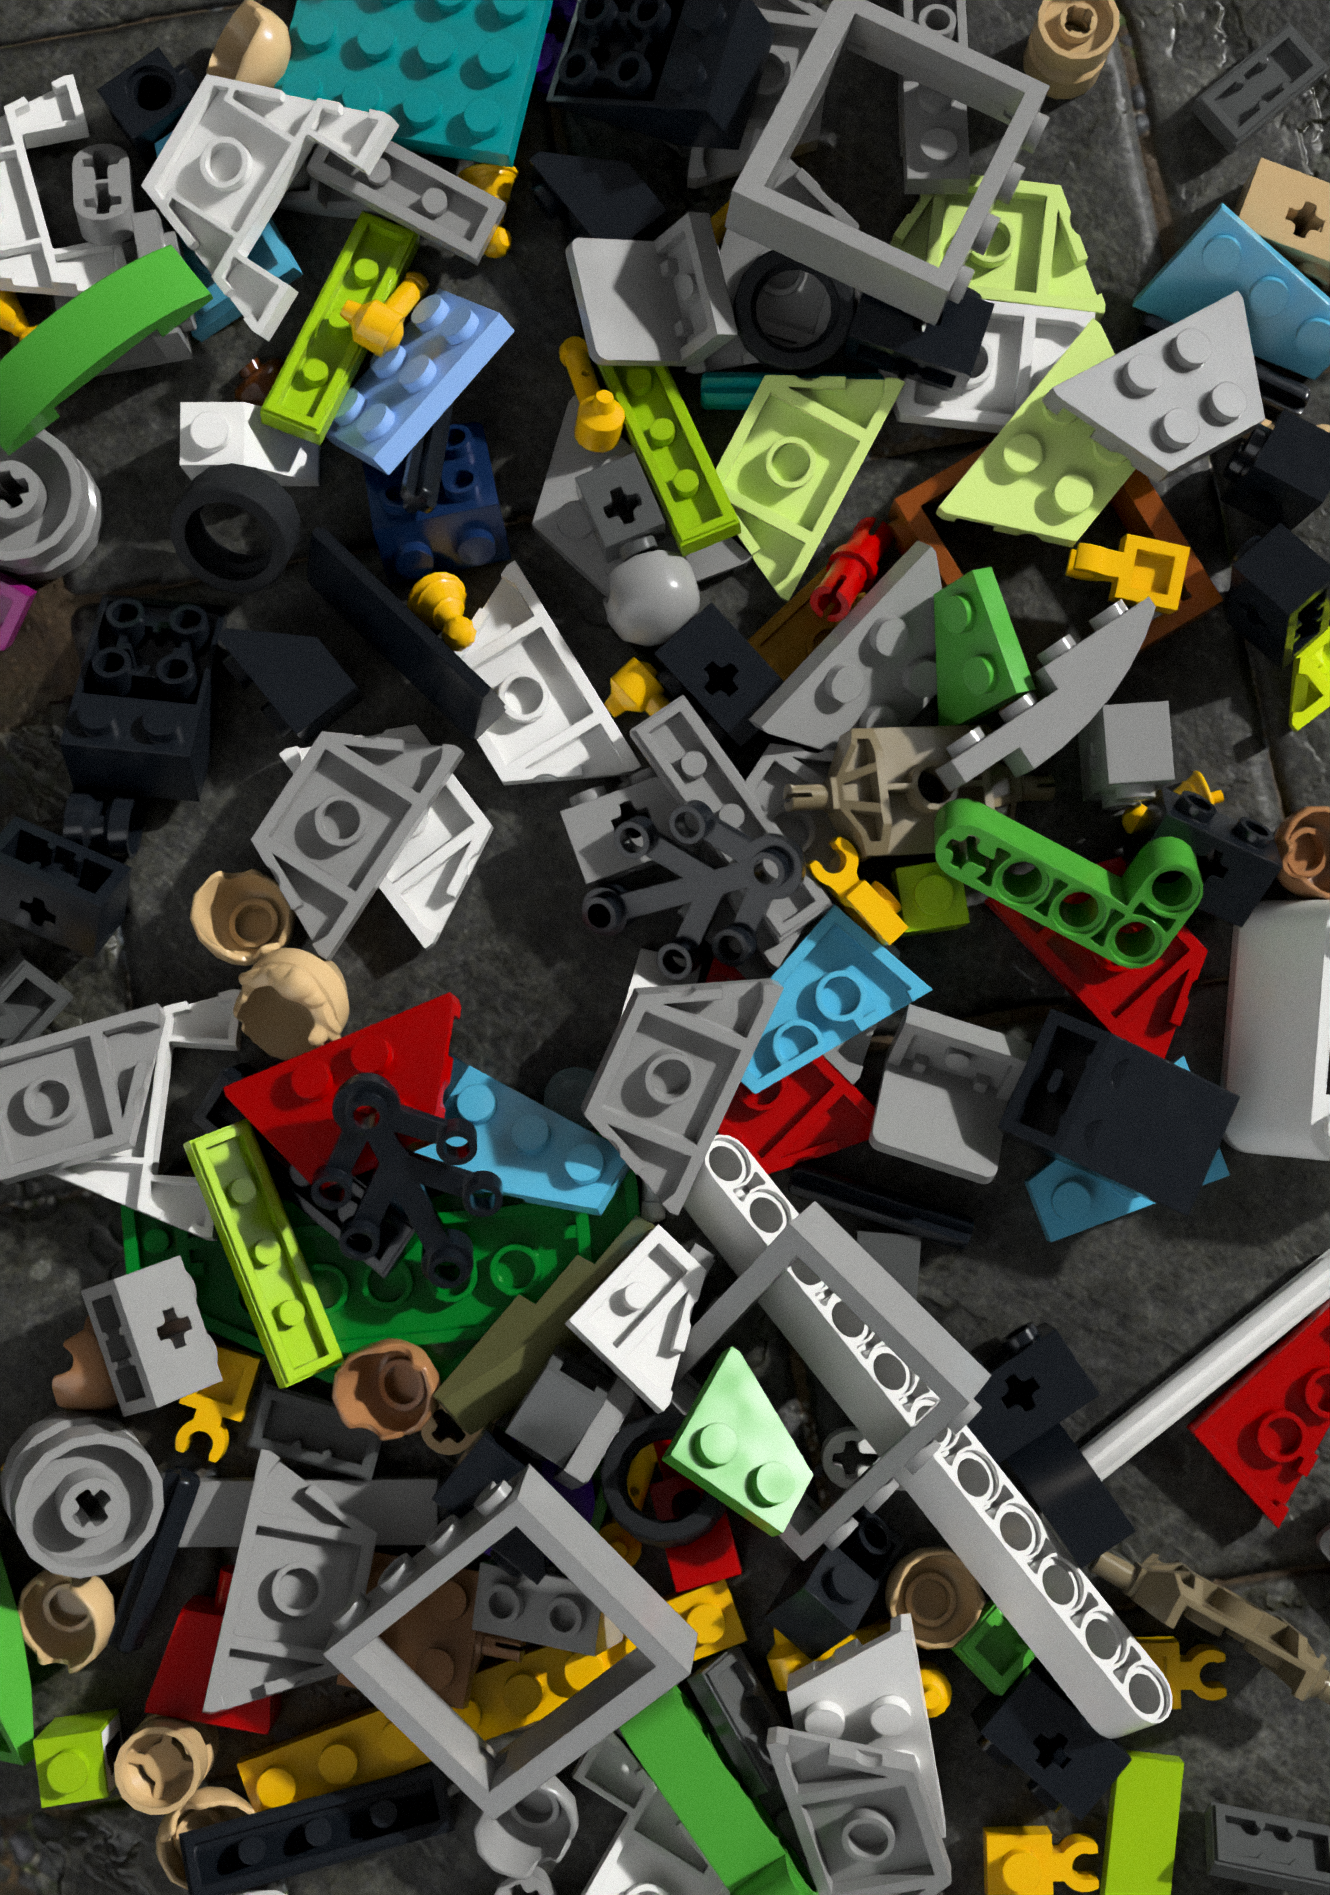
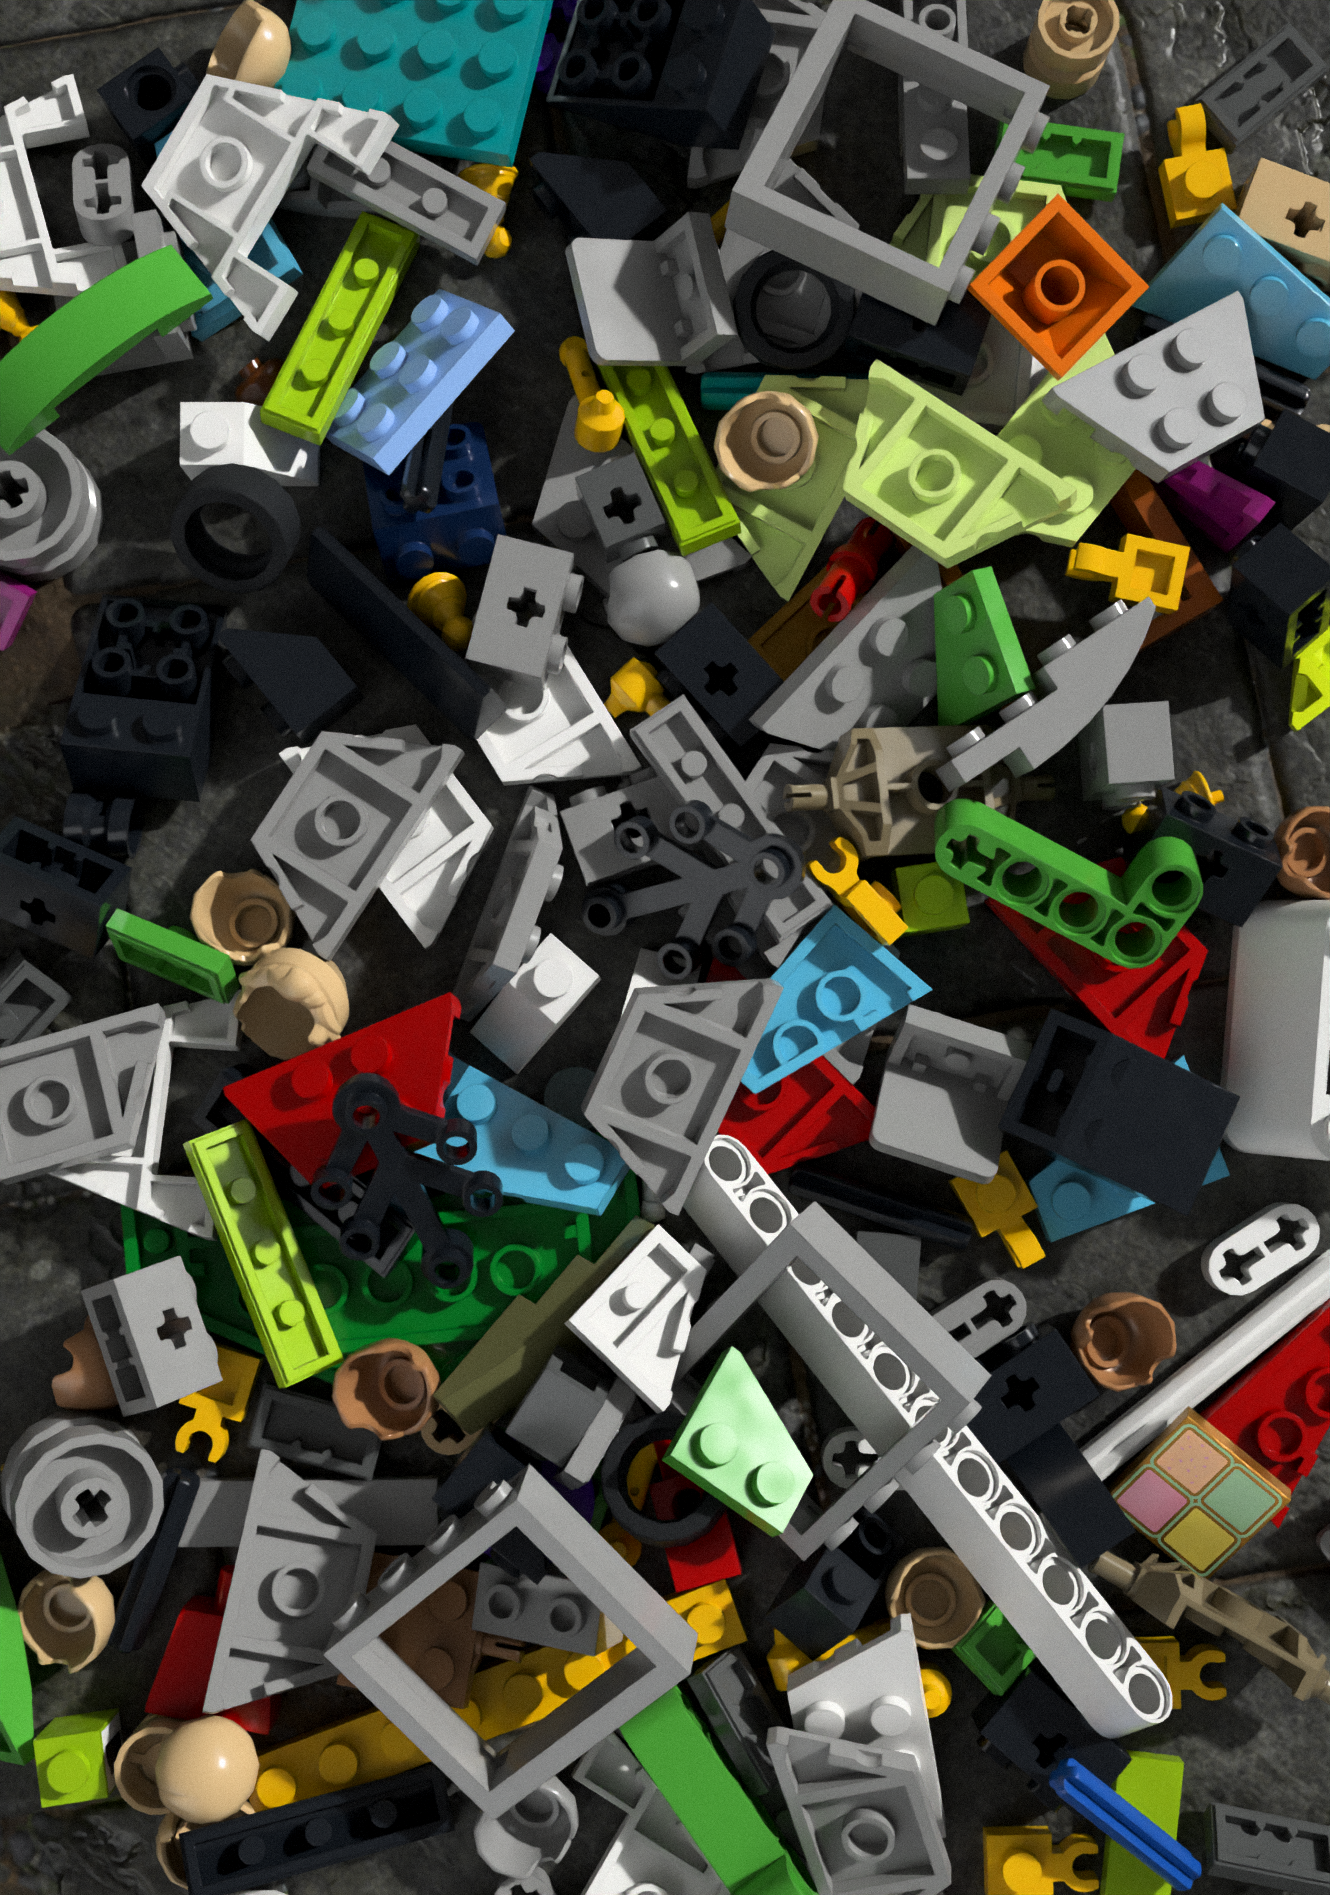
yellow piece [340,271,429,358] -> none
none -> bright green plate [105,908,240,1004]
none -> tan hair [155,1714,260,1824]
none -> light grey wing [452,786,564,1022]
none -> light grey brick [465,534,584,690]
none -> white slope [470,933,601,1074]
none -> tan hair [714,391,819,492]
none -> yellowish green wing [843,358,1077,569]
none -> light grey beam [929,1277,1027,1359]
none -> yellow plate [948,1150,1046,1269]
none -> orange slope [967,194,1149,381]
none -> bright green plate [993,121,1124,202]
none -> blue axle [1049,1758,1202,1891]
none -> medium nougat hair [1070,1292,1177,1392]
none -> tile [1106,1406,1291,1580]
none -> magenta wing [1147,461,1275,553]
none -> yellow plate [1158,103,1237,228]
none -> white beam [1201,1202,1320,1296]

